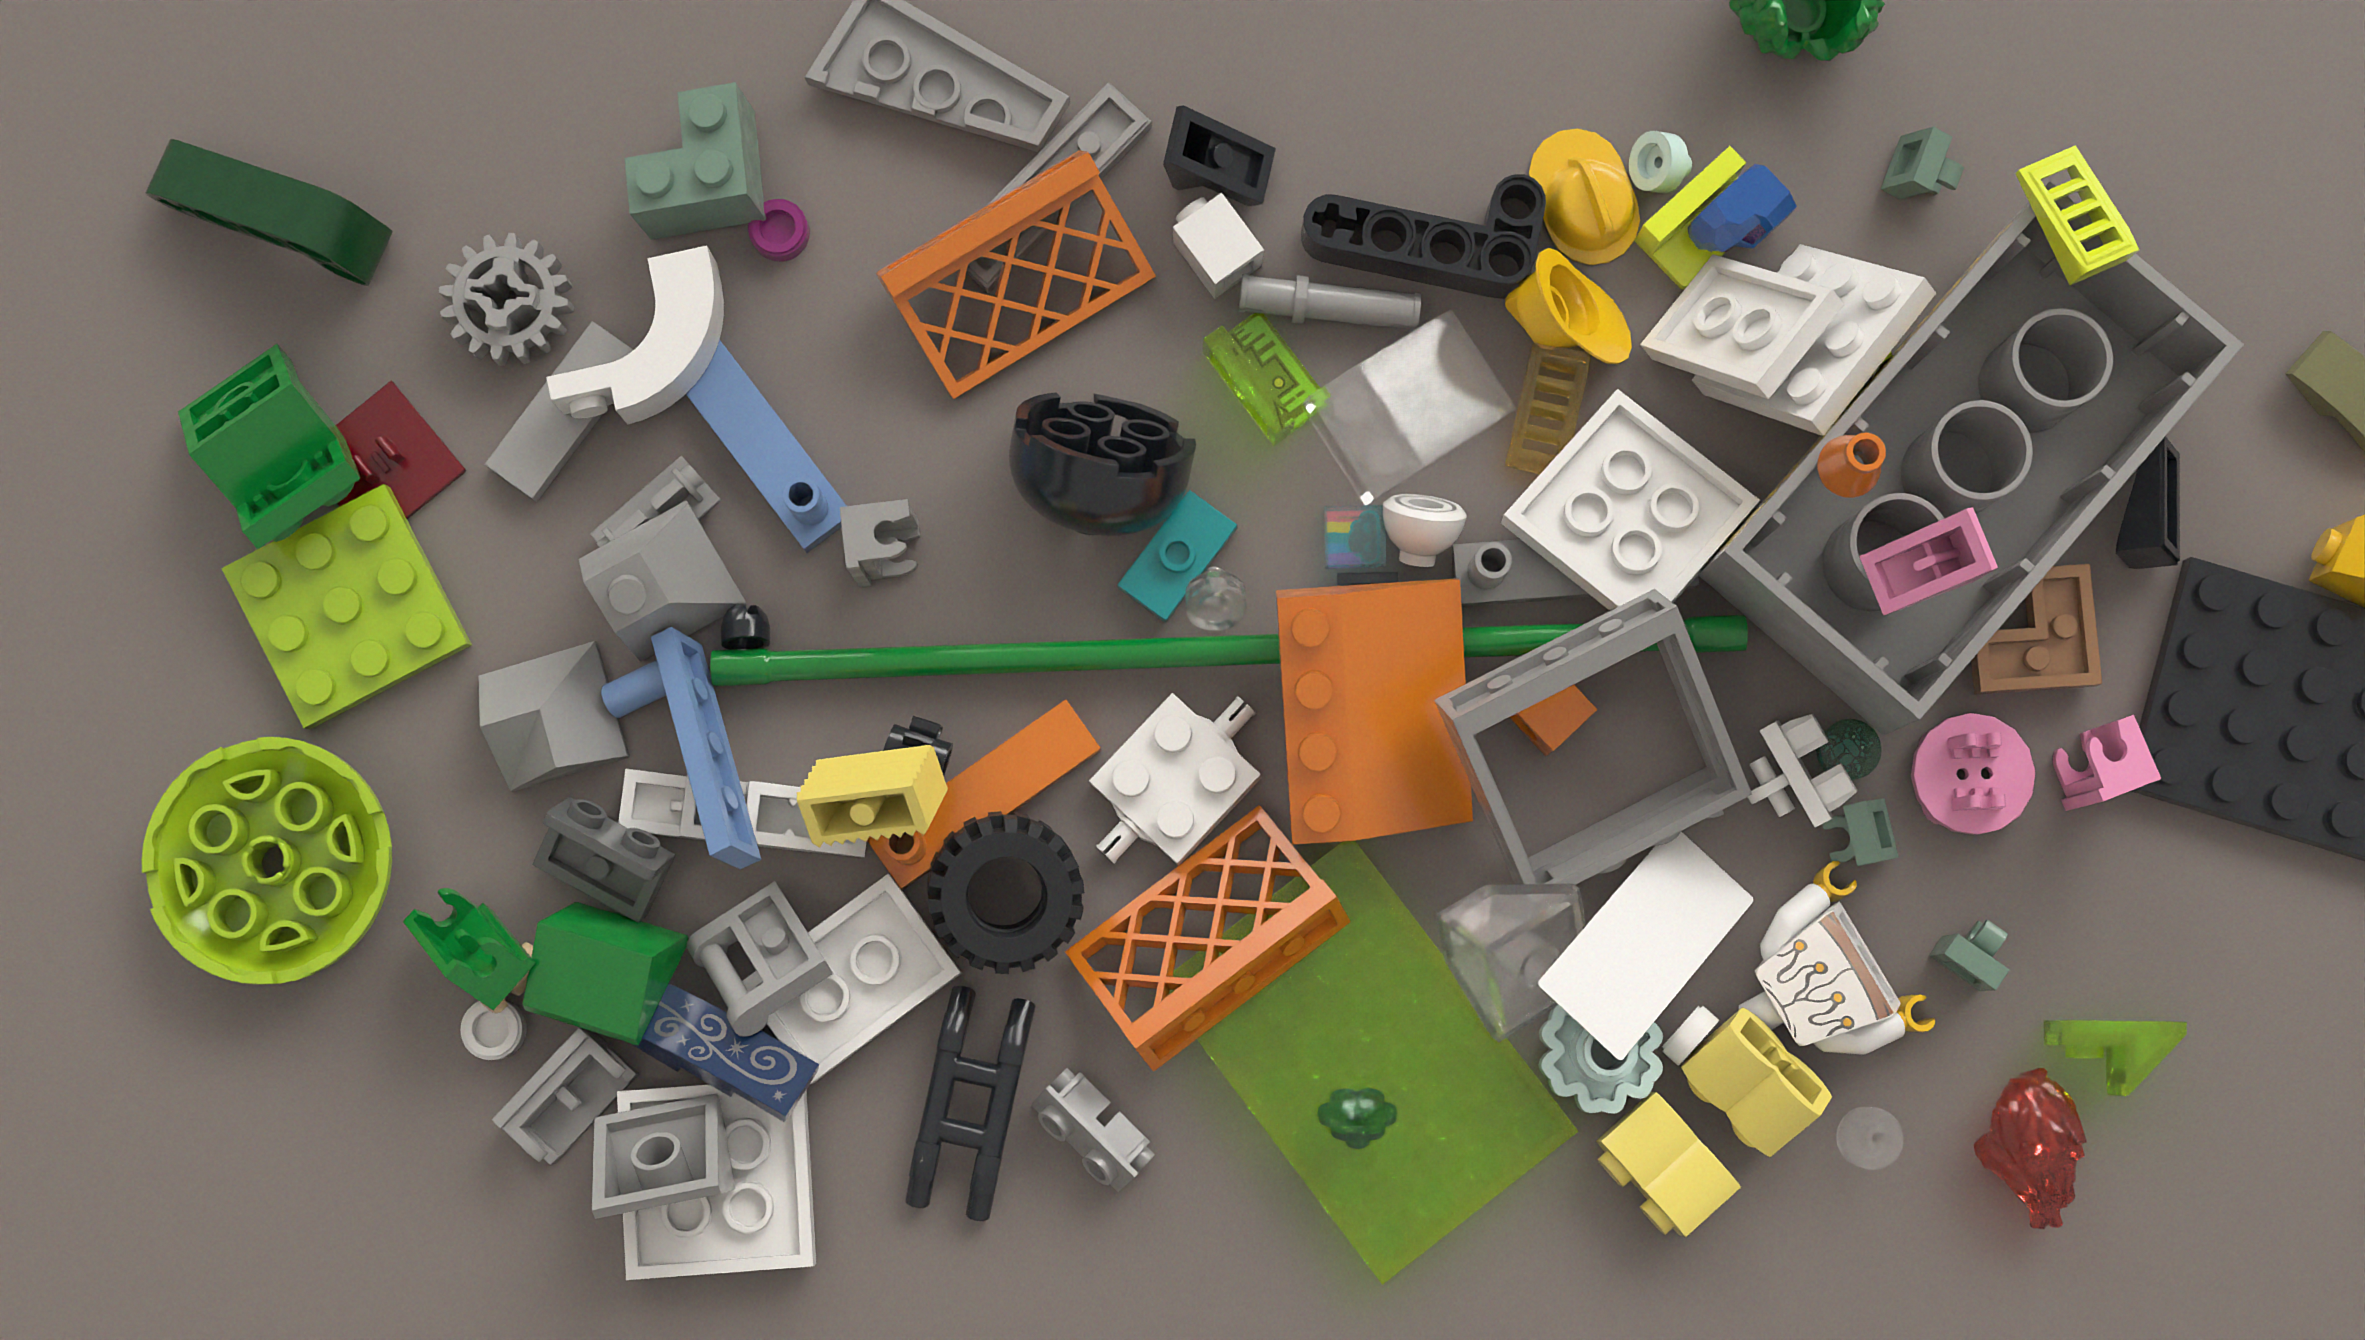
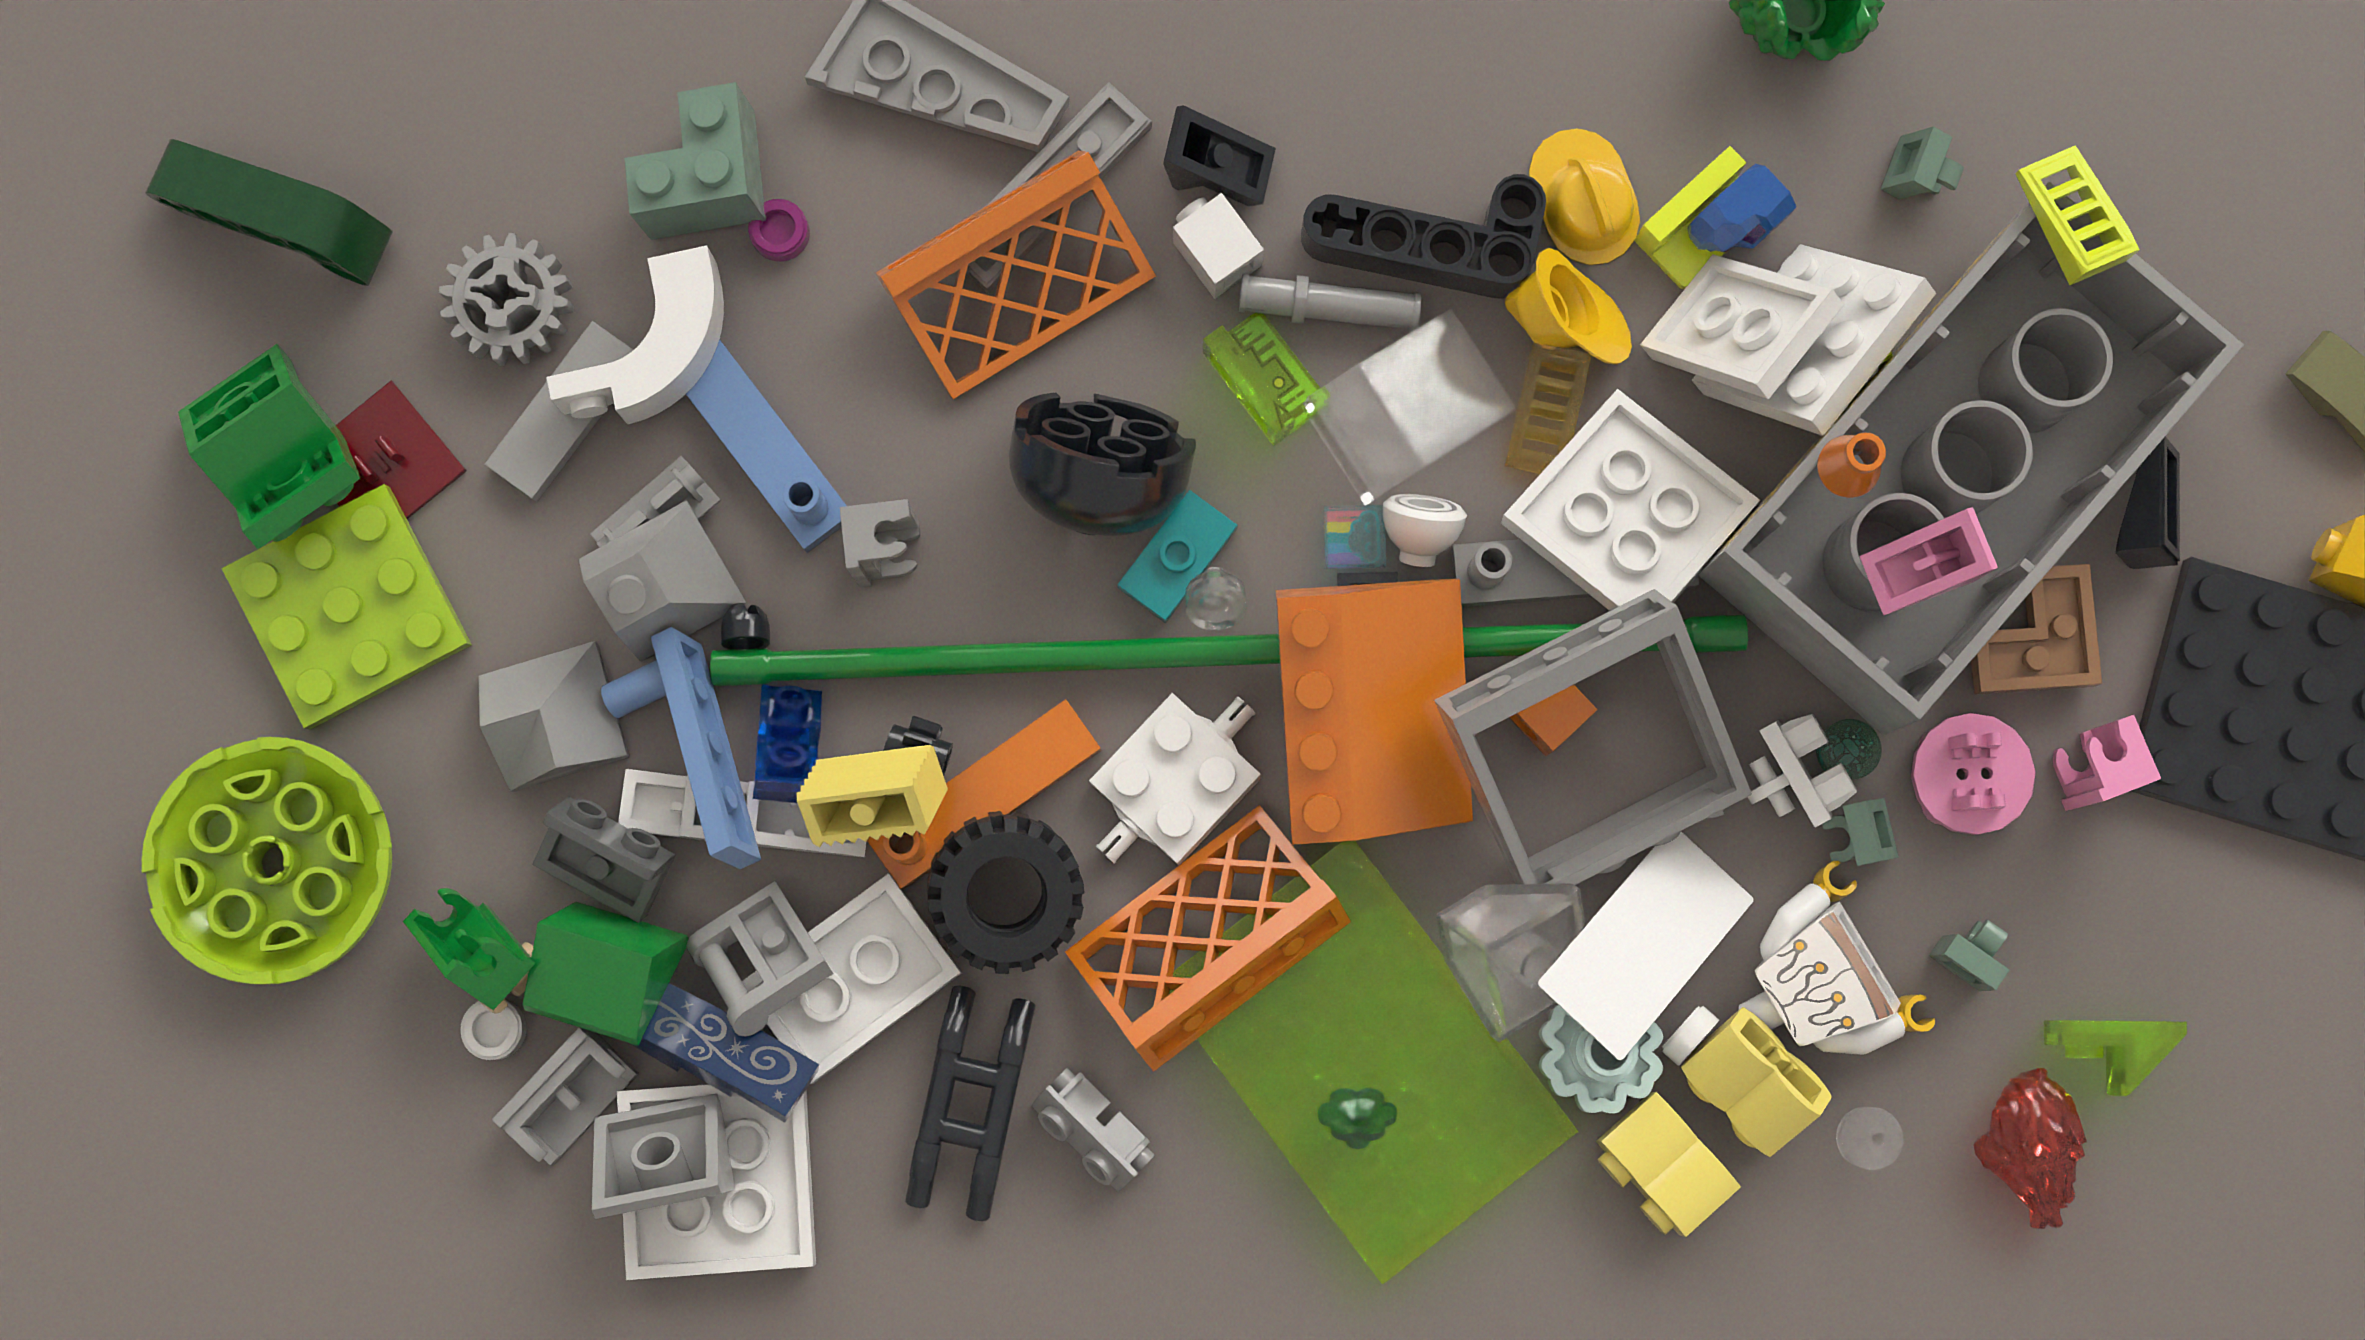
light aqua tile [1629,131,1692,193] -> none
none -> clear blue slope [752,685,822,803]

